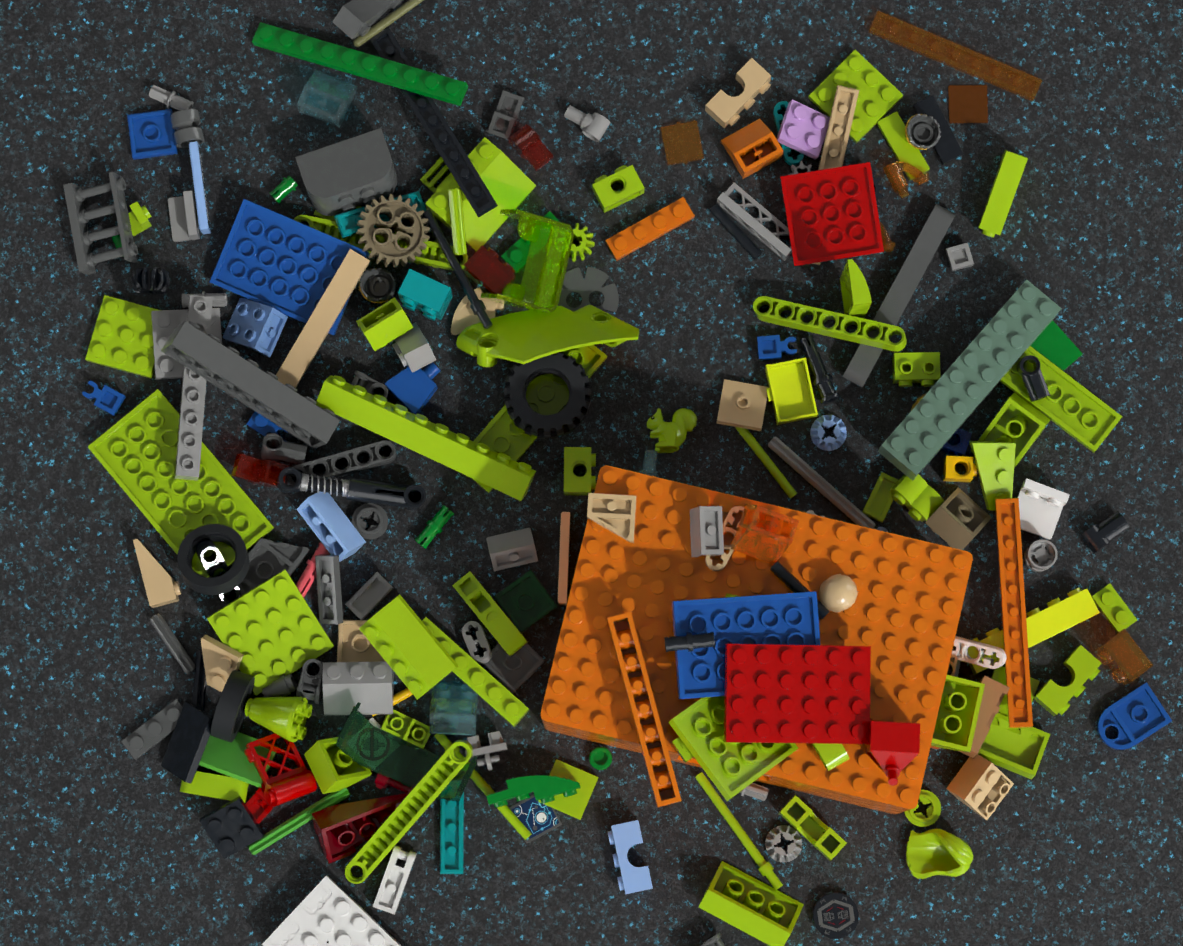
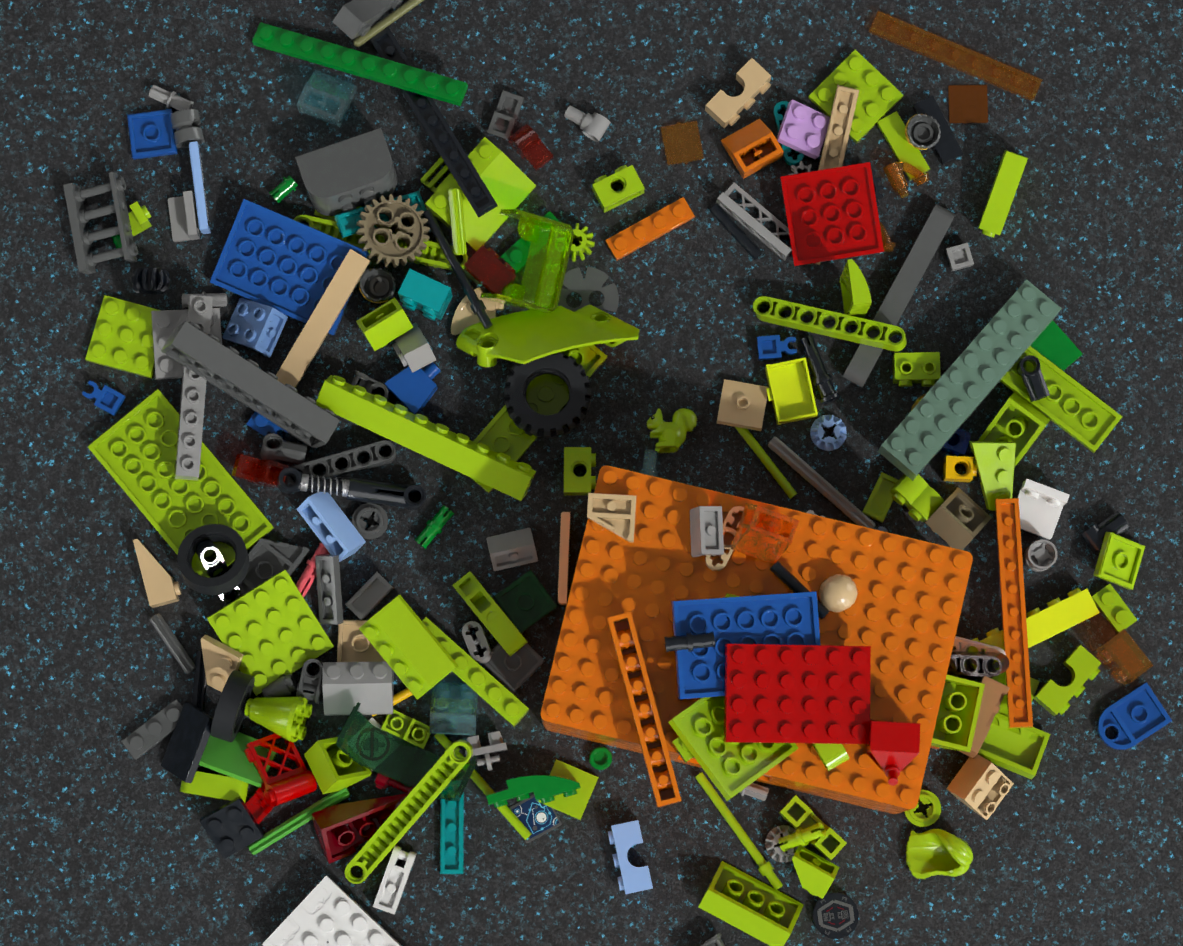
none -> lime pin [778,822,826,852]
none -> lime slope [792,845,840,899]
none -> black beam [947,651,1009,677]
none -> lime tile [1094,532,1145,590]

